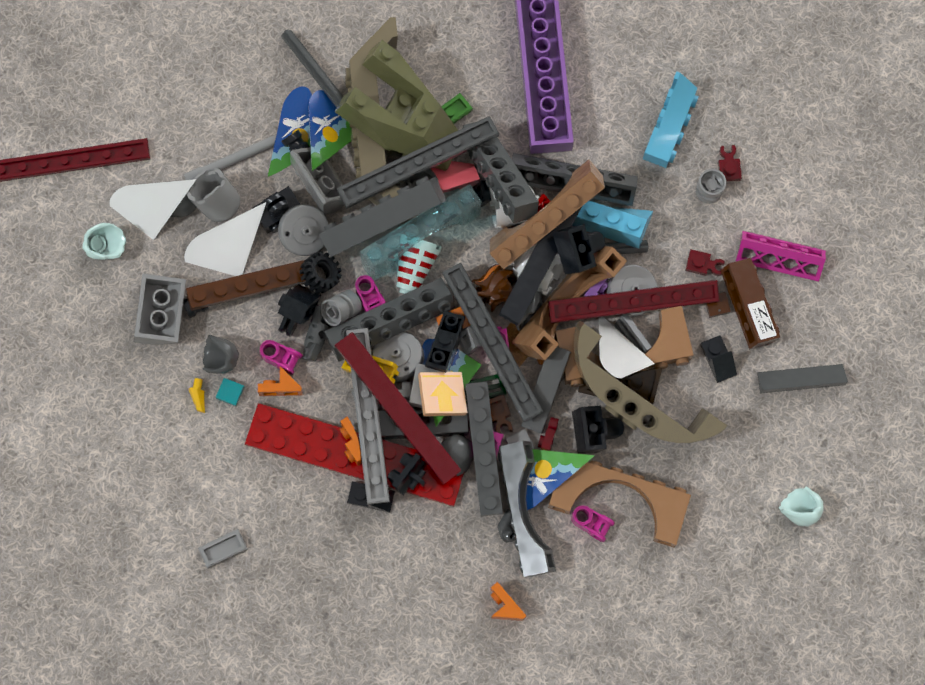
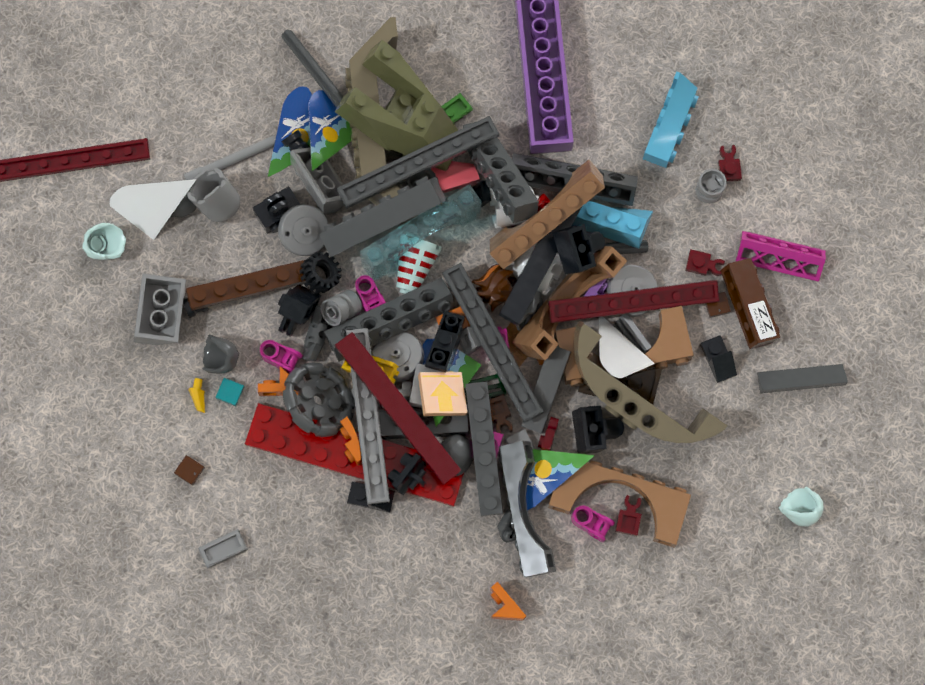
white sticker [184,202,266,276] -> none
none -> reddish brown tile [174,455,205,486]
none -> dark grey plate [283,362,355,437]
none -> dark red plate [615,495,642,537]

